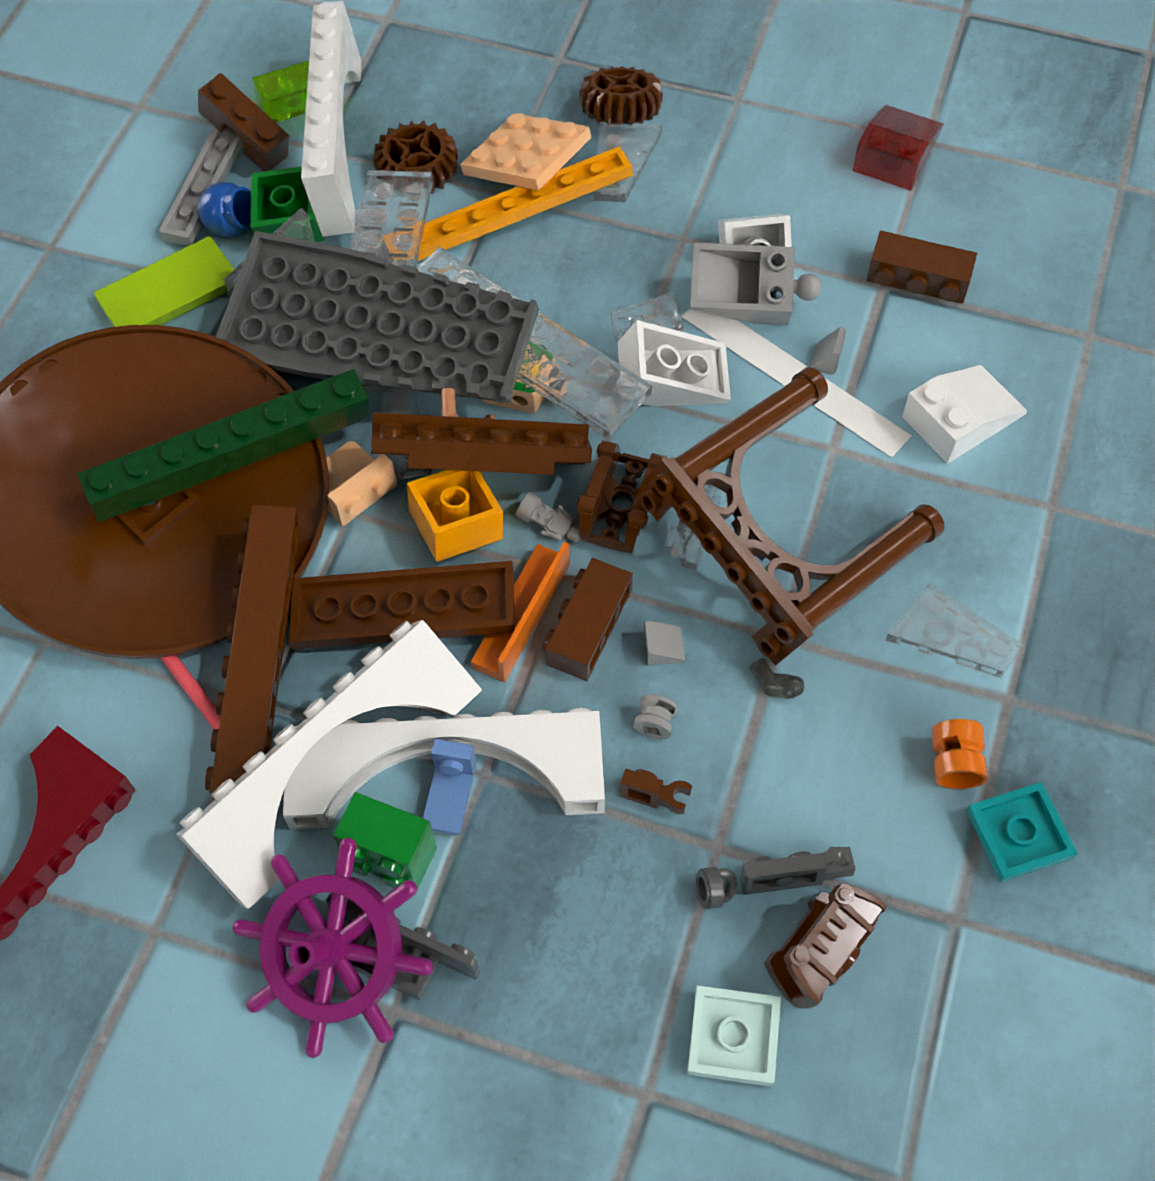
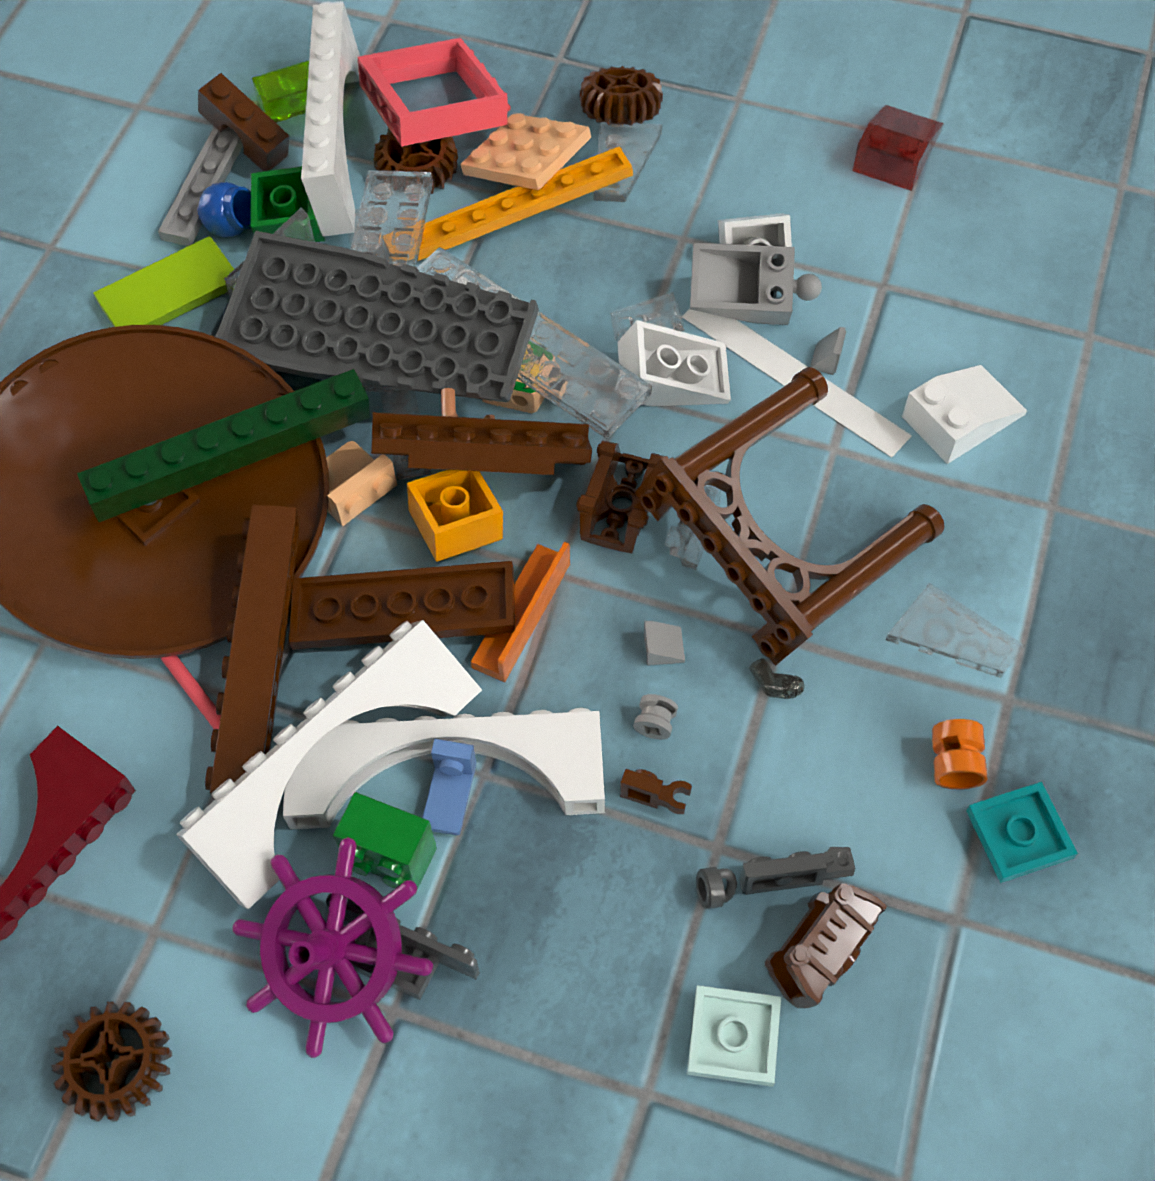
light grey piece [515,492,581,542] -> none
reddish brown brick [542,558,633,682] -> none
reddish brown brick [866,230,977,304] -> none
none -> reddish brown gear [51,1002,172,1122]
none -> coral window [357,38,511,147]

